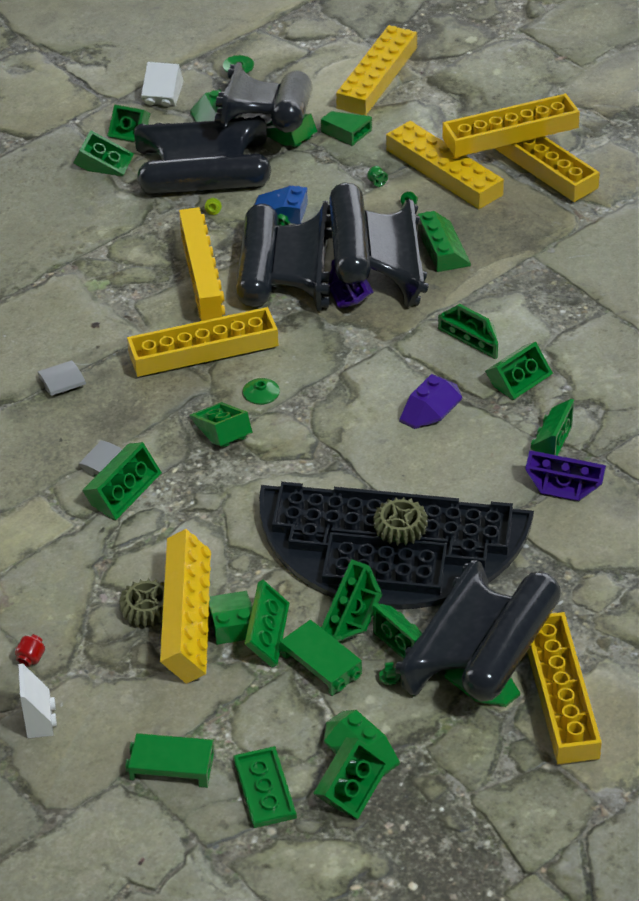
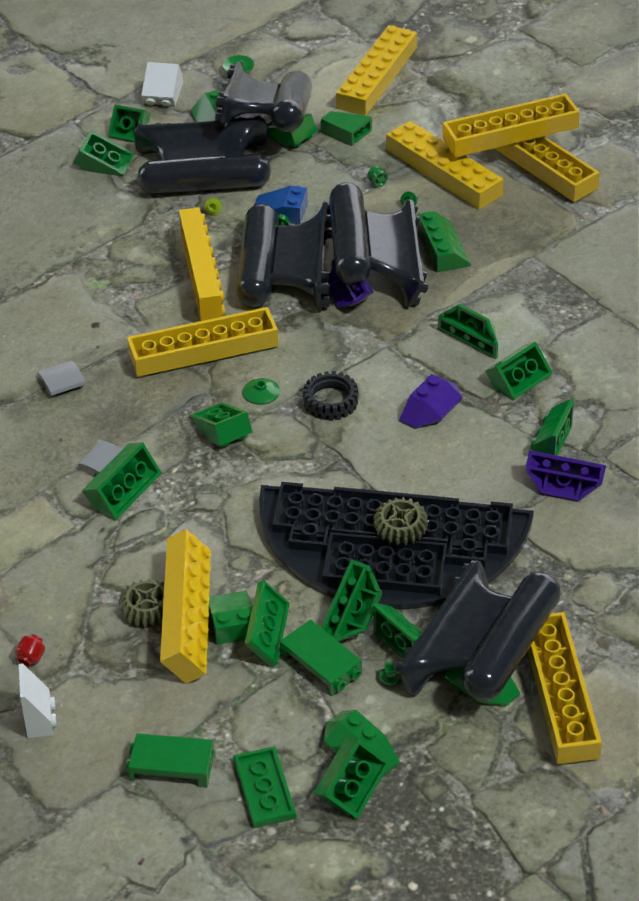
none -> black tyre [303,371,359,421]

